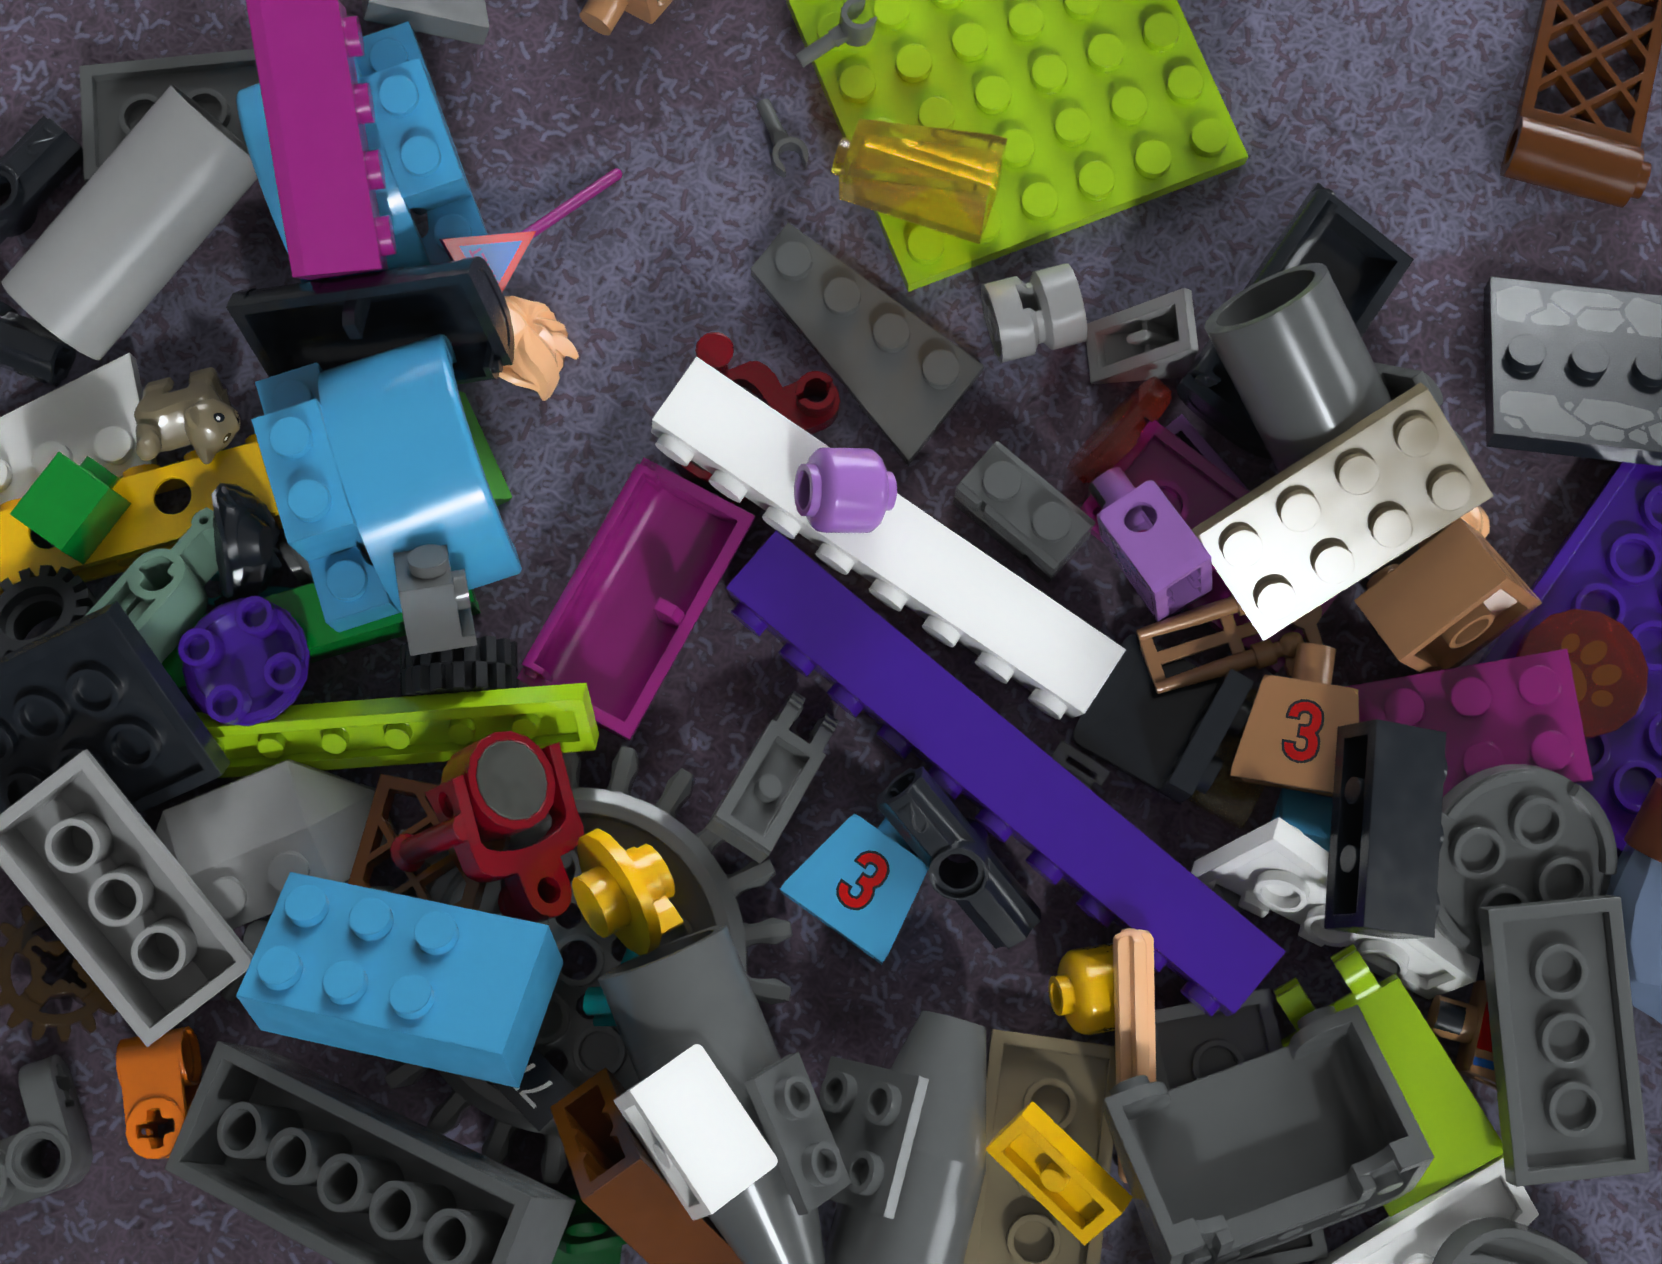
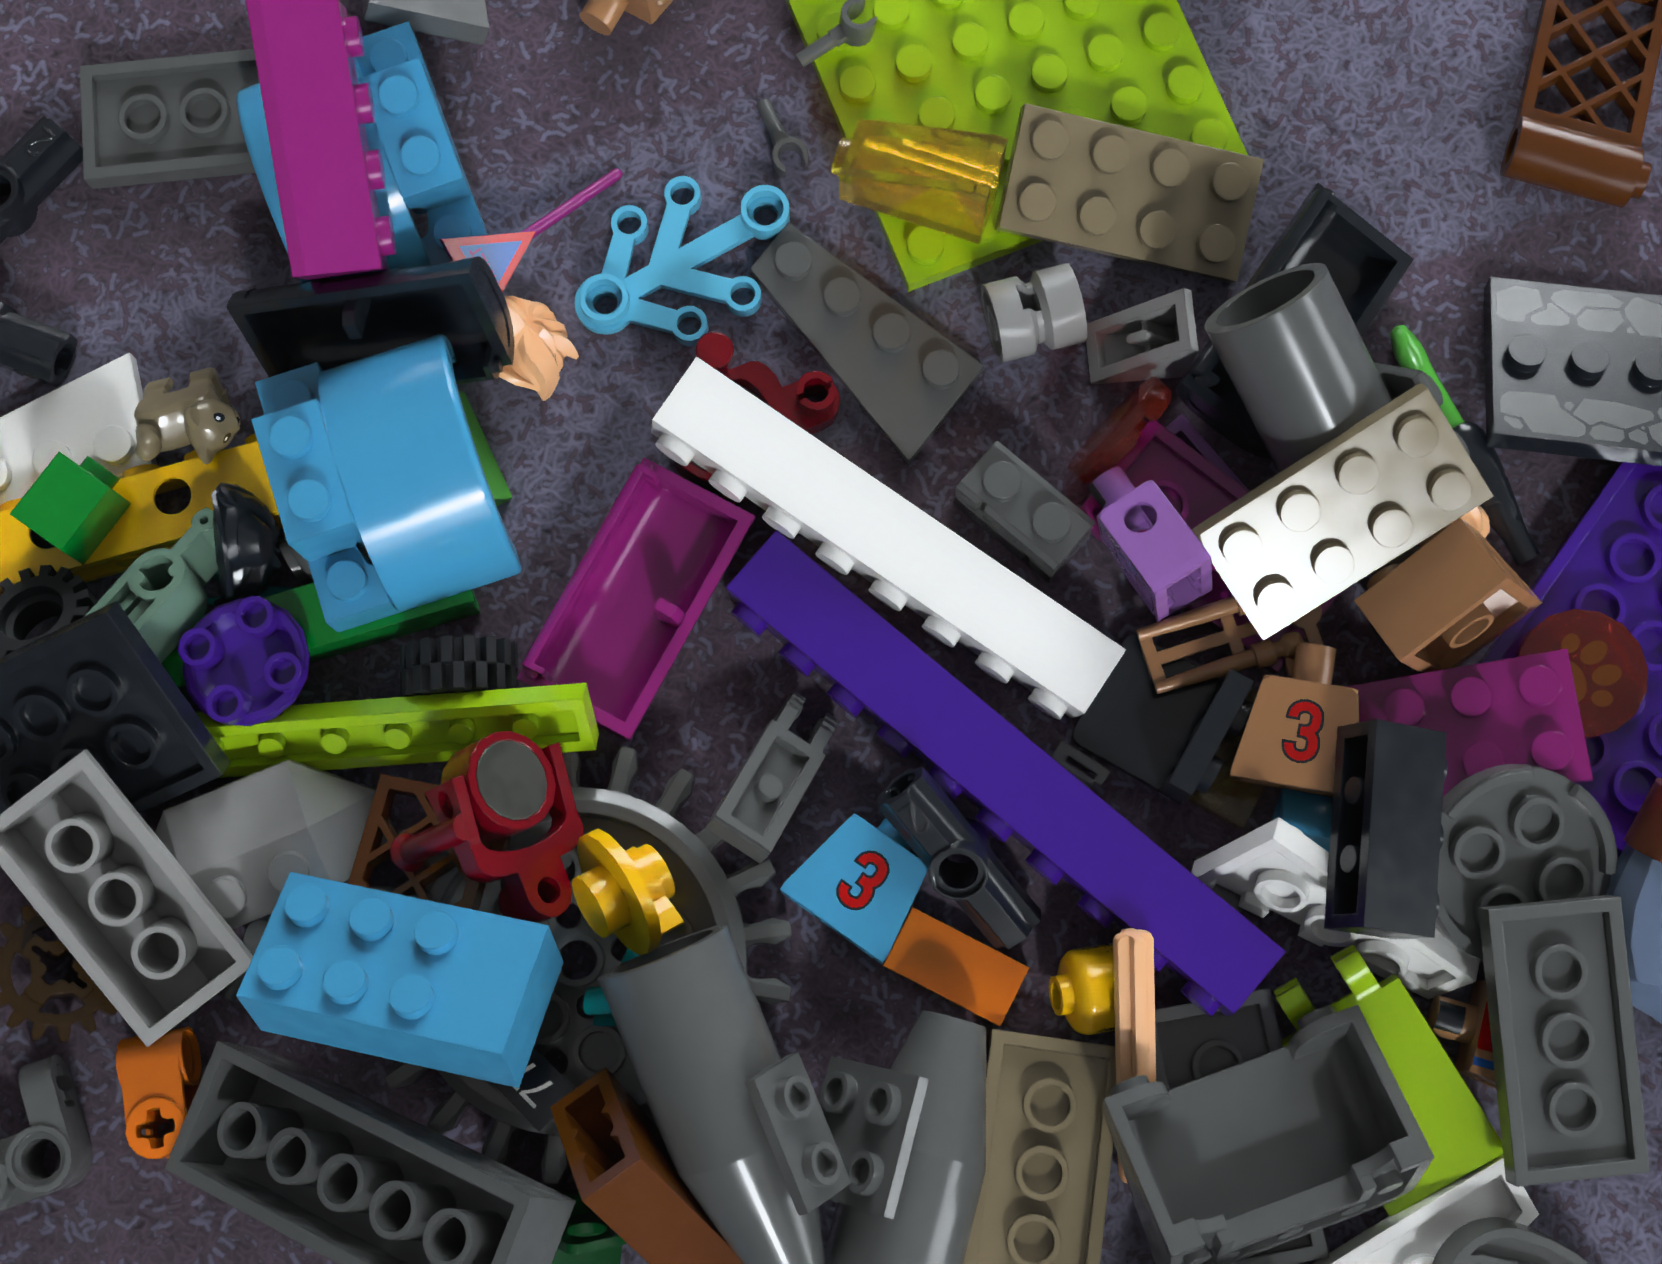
light grey piece [1,85,257,360] -> none
dark grey brick [393,544,477,656] -> none
white panel [613,1044,778,1221] -> none
medium lavender head [794,448,897,533] -> none
yellow plate [986,1101,1133,1246] -> none
none -> medium azure plant [574,176,790,346]
none -> orange tile [883,907,1029,1027]
none -> dark tan plate [995,103,1264,283]
none -> black piece [1390,325,1540,566]

